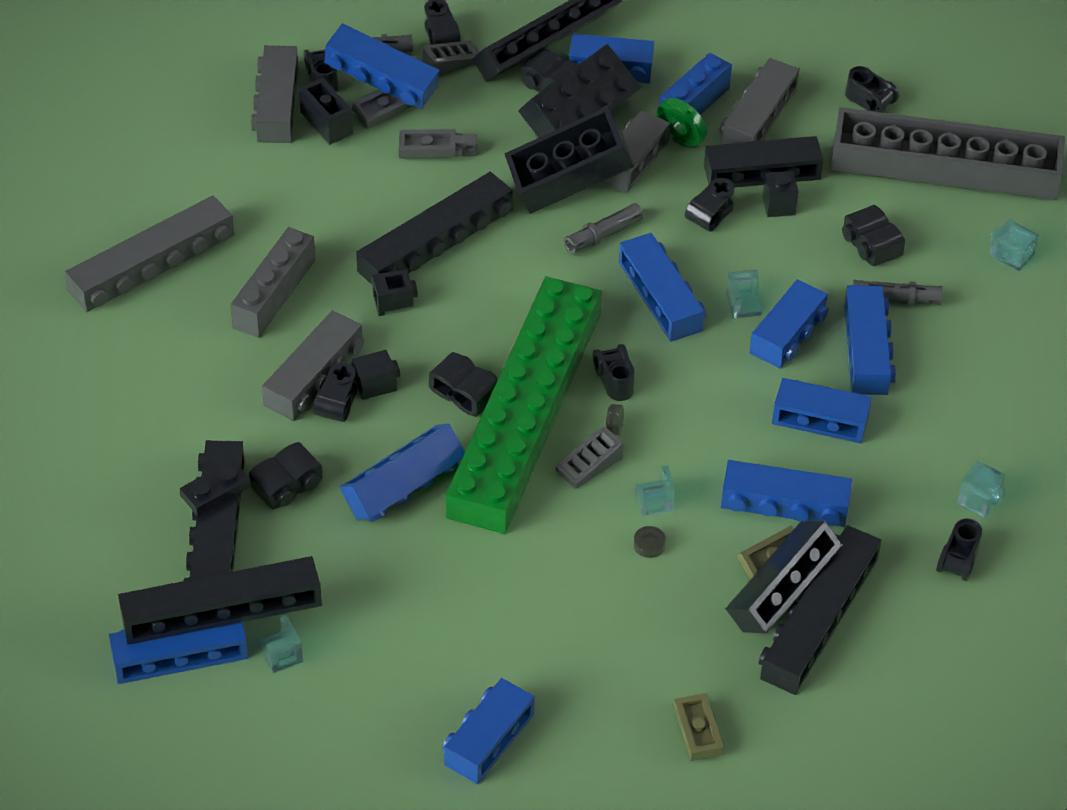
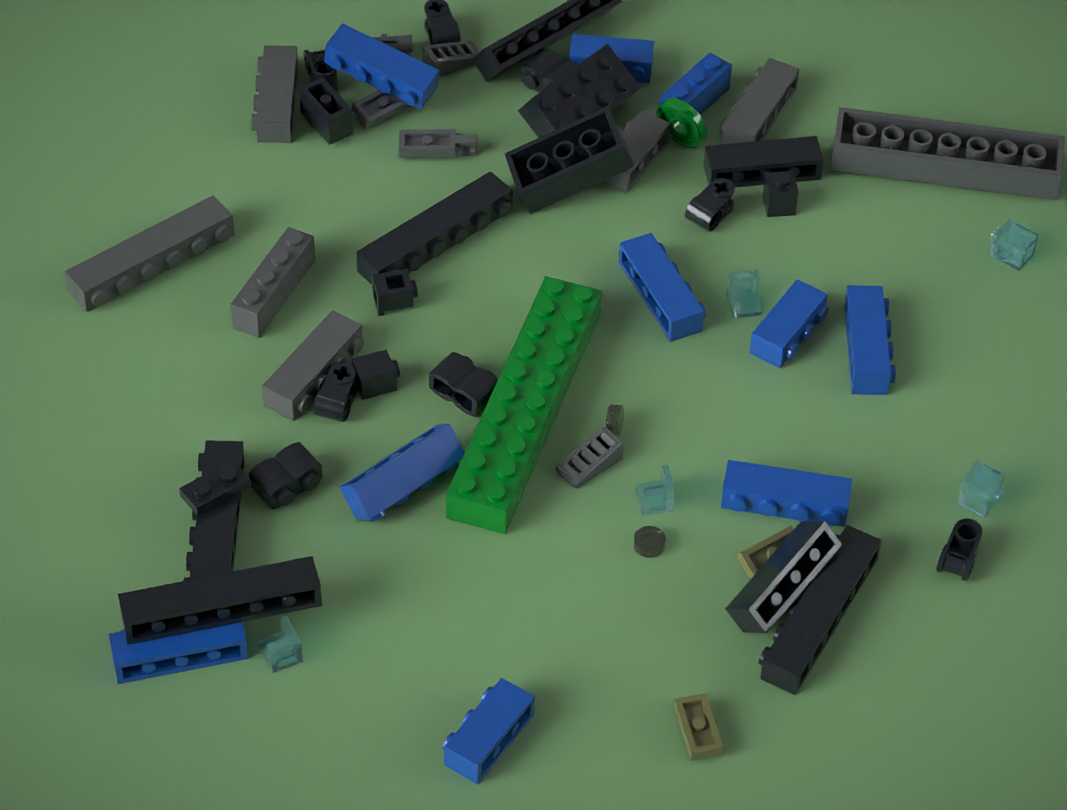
dark grey pin [563,203,643,254] -> none
black piece [593,344,635,401] -> none
blue brick [772,378,872,444] -> none
black brick [842,205,905,266] -> none
black piece [845,66,899,113] -> none
dark grey pin [853,280,942,305] -> none

